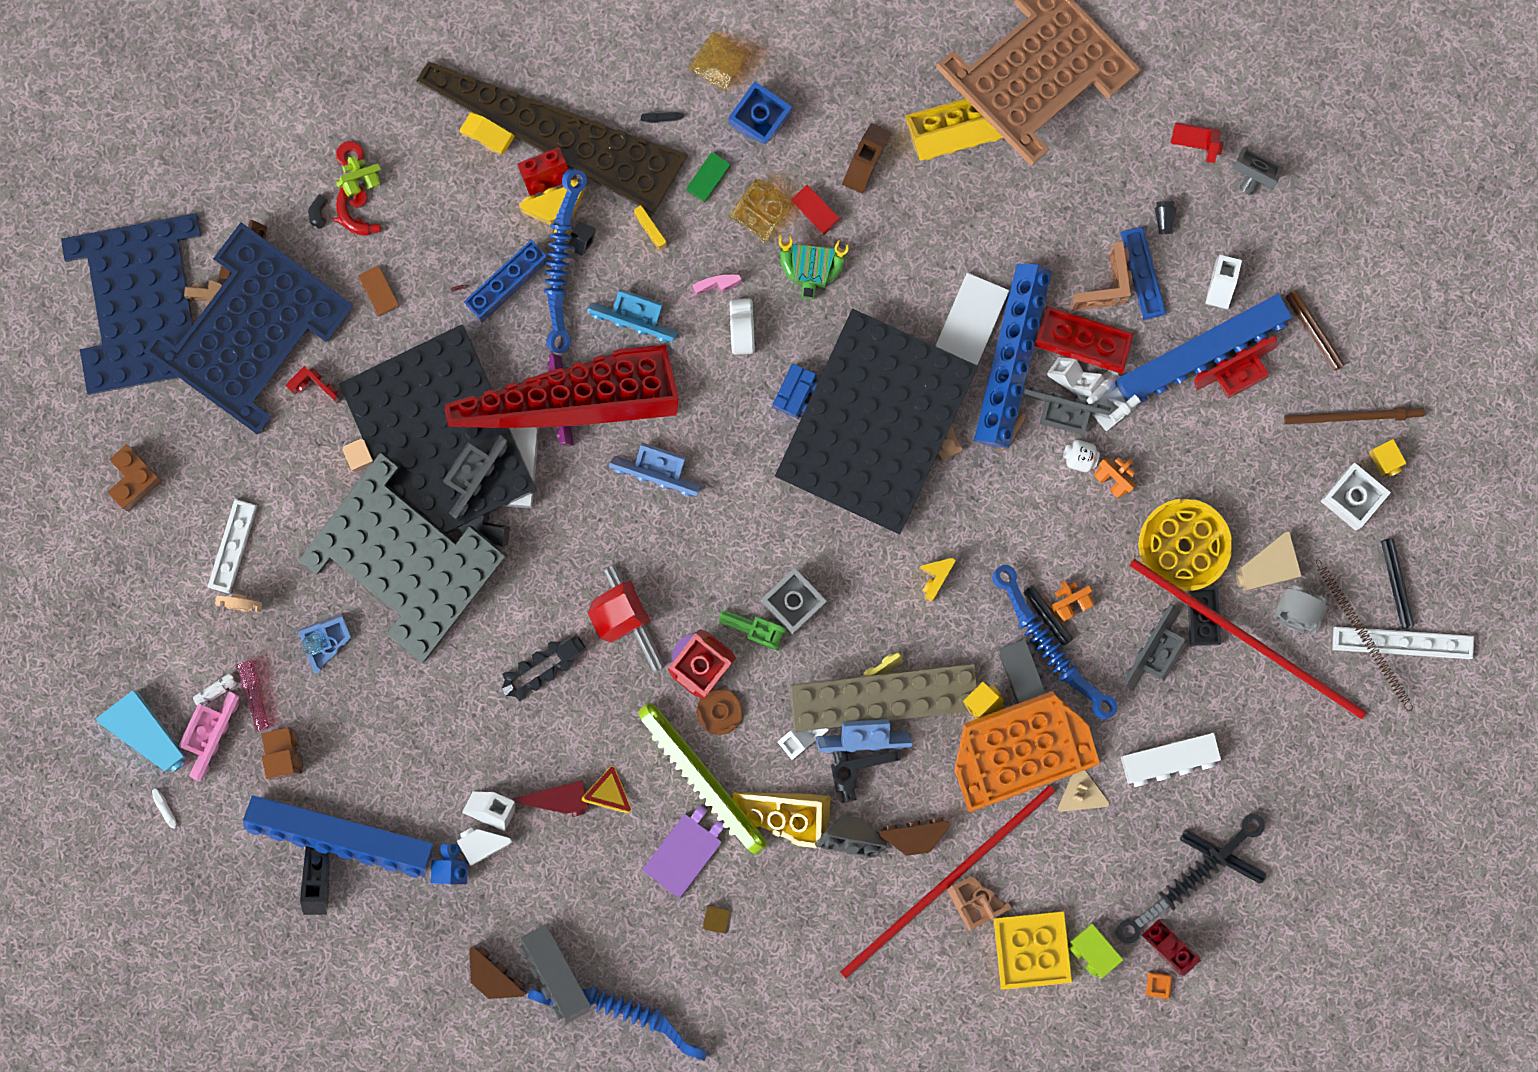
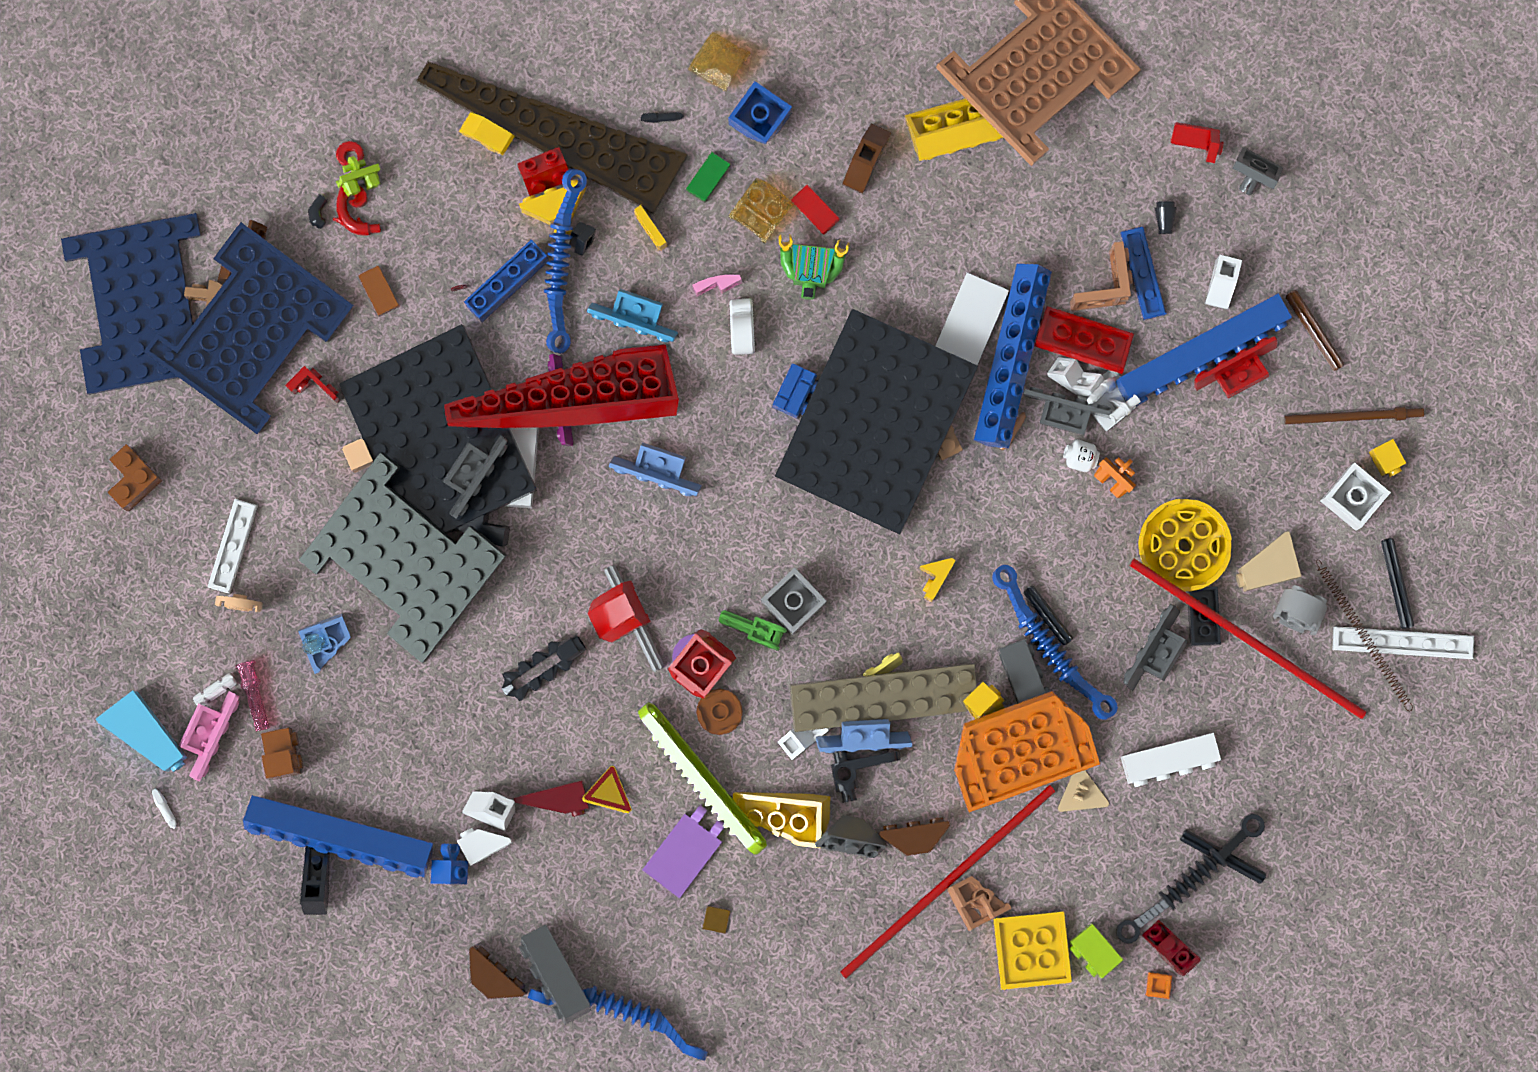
orange hips [1050,580,1094,622] -> none

